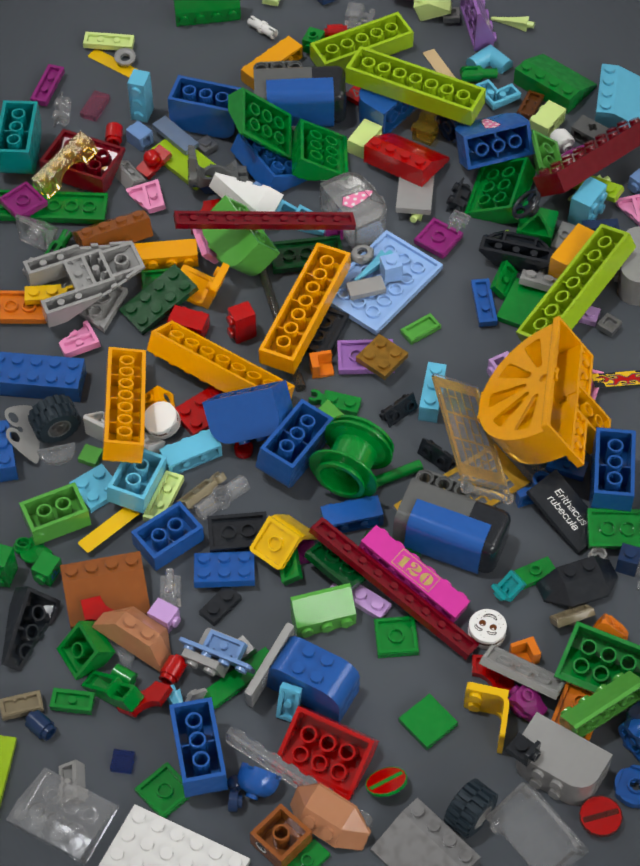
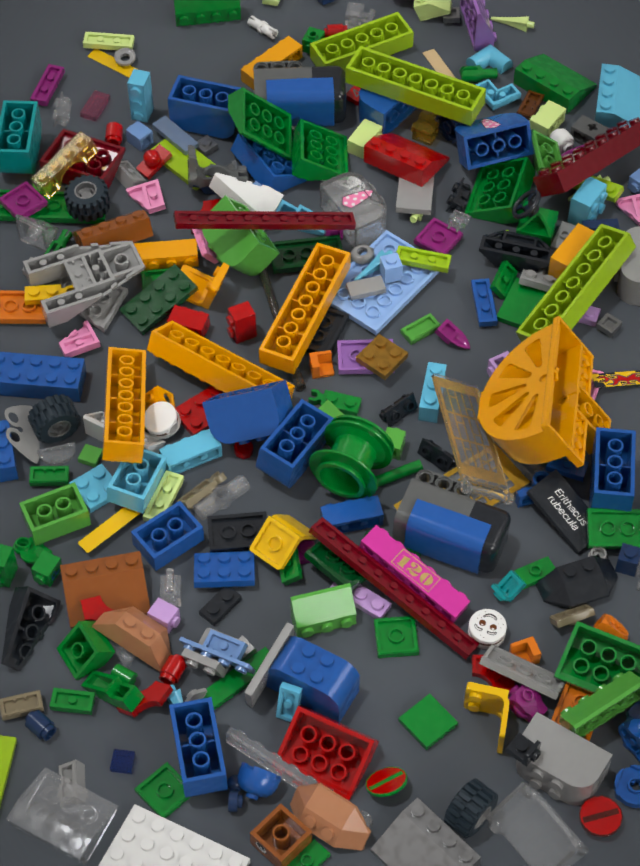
none -> green plate [29,466,70,486]
none -> black wheel [64,175,111,222]
none -> bright green brick [386,427,406,460]
none -> lime plate [396,245,452,273]
none -> magenta plate [434,319,470,349]

